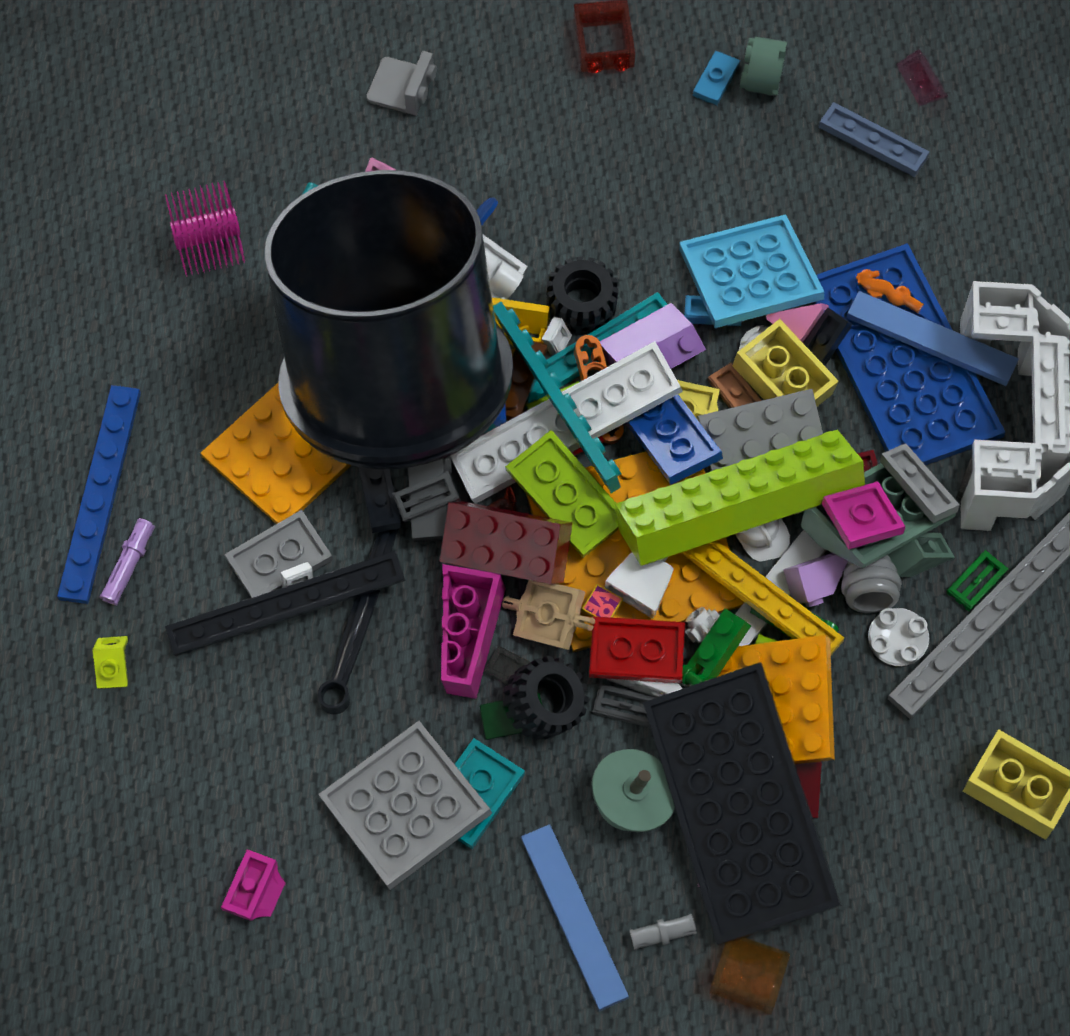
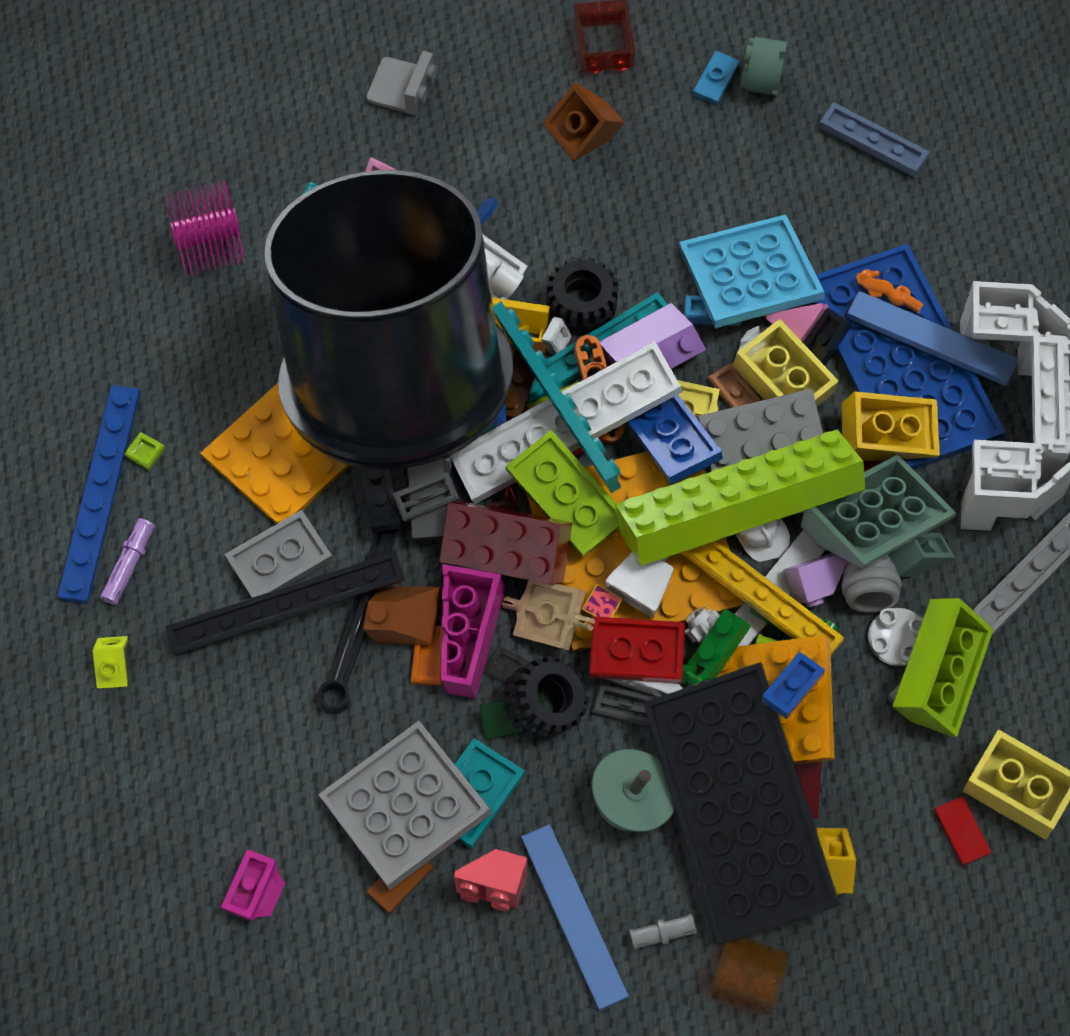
white tile [280,562,313,588] -> none
dark pink plate [822,482,905,550] -> none
light grey plate [880,443,960,523] -> none
clear pink slope [896,49,948,106] -> none
green tile [946,550,1008,612] -> none
none -> lime tile [124,432,165,471]
none -> dark orange slope [363,586,442,645]
none -> dark orange tile [367,862,434,914]
none -> orange tile [411,626,443,686]
none -> coral slope [454,849,528,912]
none -> dark orange slope [543,82,625,161]
none -> blue plate [761,651,825,719]
none -> yellow slope [816,828,856,895]
none -> yellow slope [841,392,940,461]
none -> lime slope [892,598,994,737]
none -> red tile [934,797,992,867]

